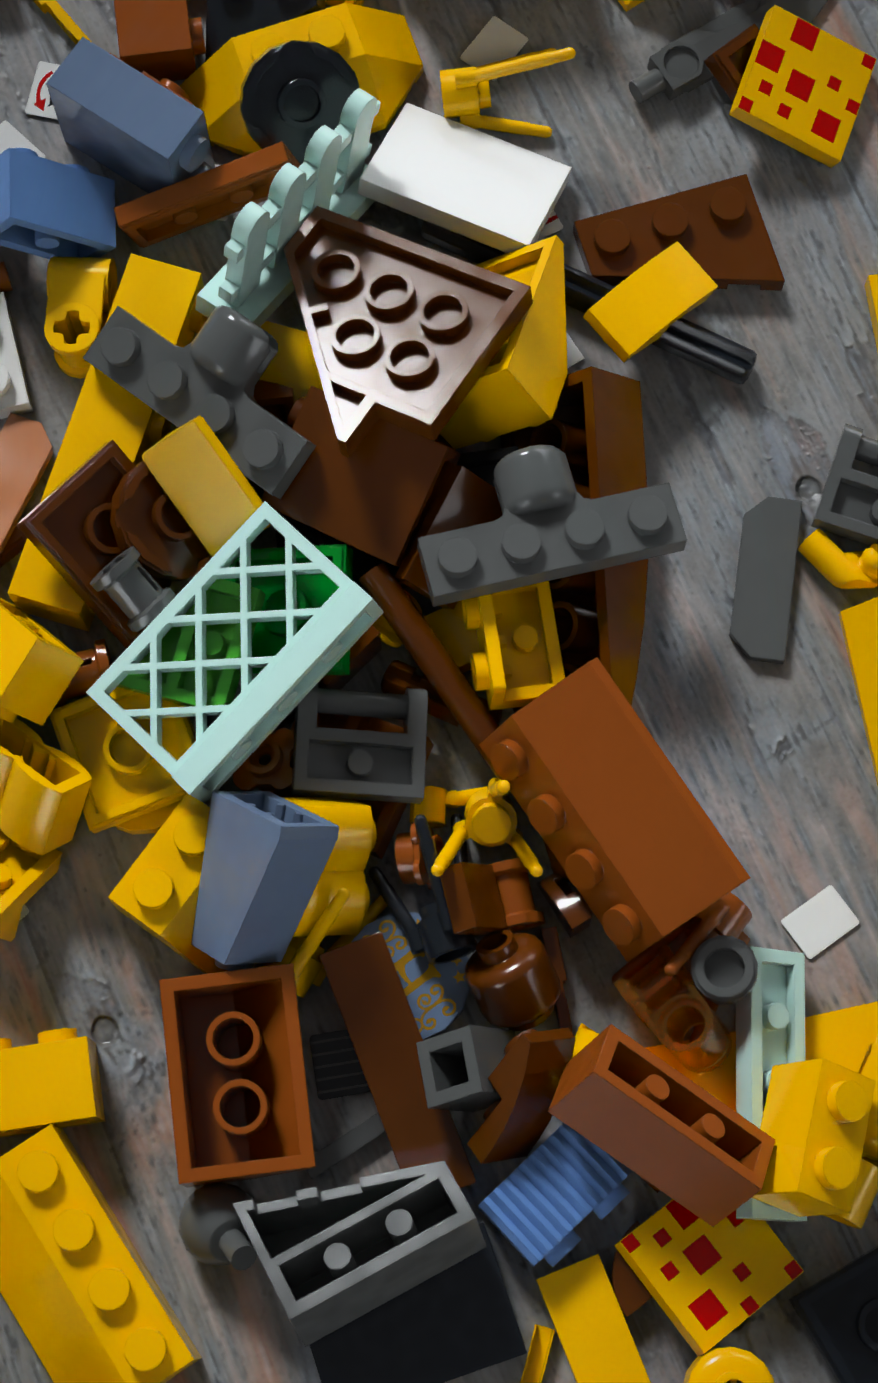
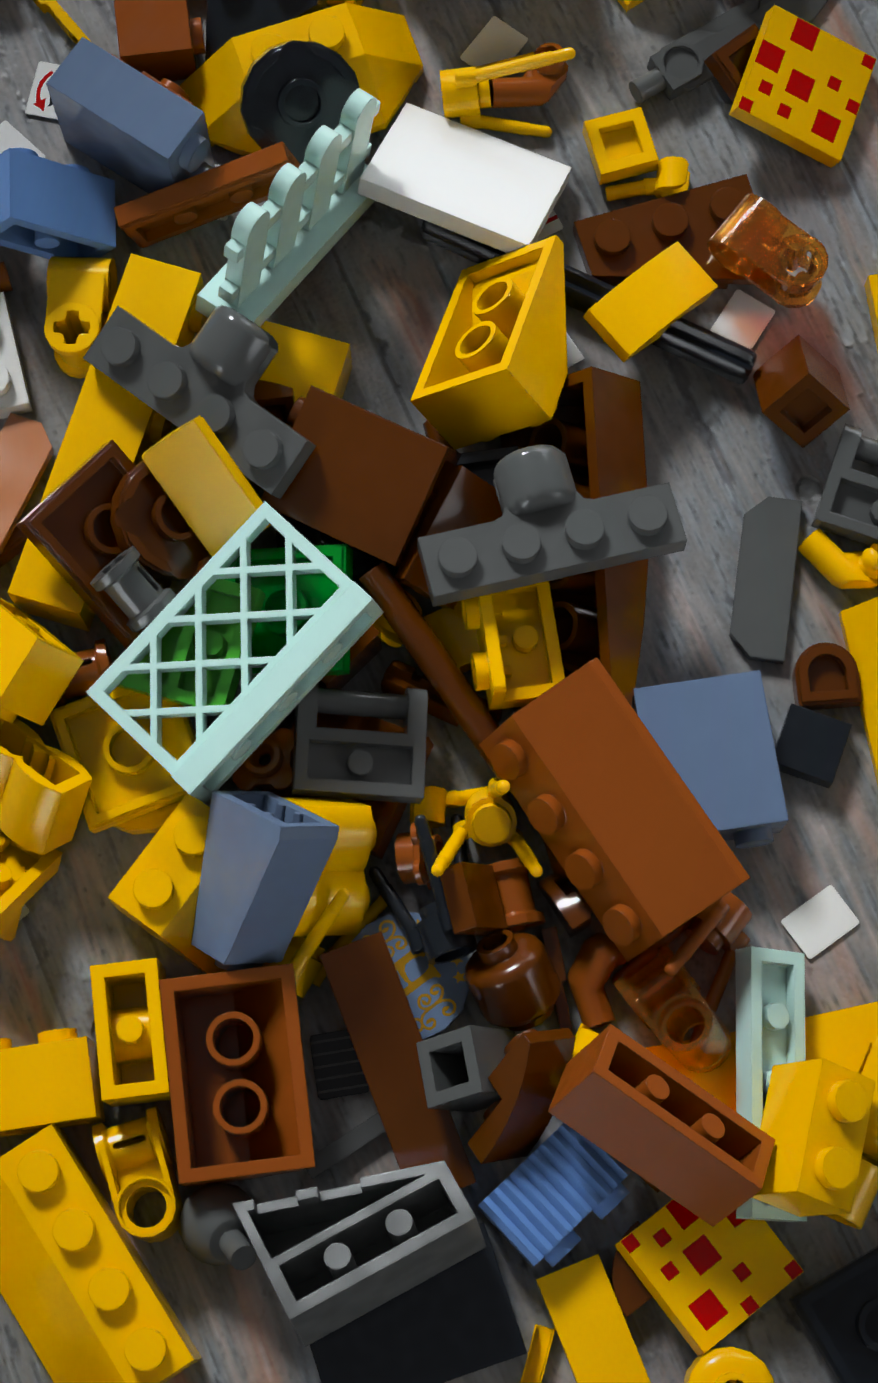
wing [283,206,533,458] -> none
dark grey tile [691,935,758,1005] -> none
none -> yellow brick [90,958,171,1107]
none -> yellow piece [92,1106,183,1243]
none -> dark orange arm [490,43,569,108]
none -> dark orange arm [568,933,626,1029]
none -> yellow plate [582,107,659,185]
none -> yellow hand [605,156,690,202]
none -> sand blue brick [631,670,789,849]
none -> clear orange piece [707,194,828,308]
none -> sticker [710,289,775,349]
none -> reddish brown panel [753,335,850,448]
none -> black tile [775,703,852,788]
none -> reddish brown tile [792,643,862,710]

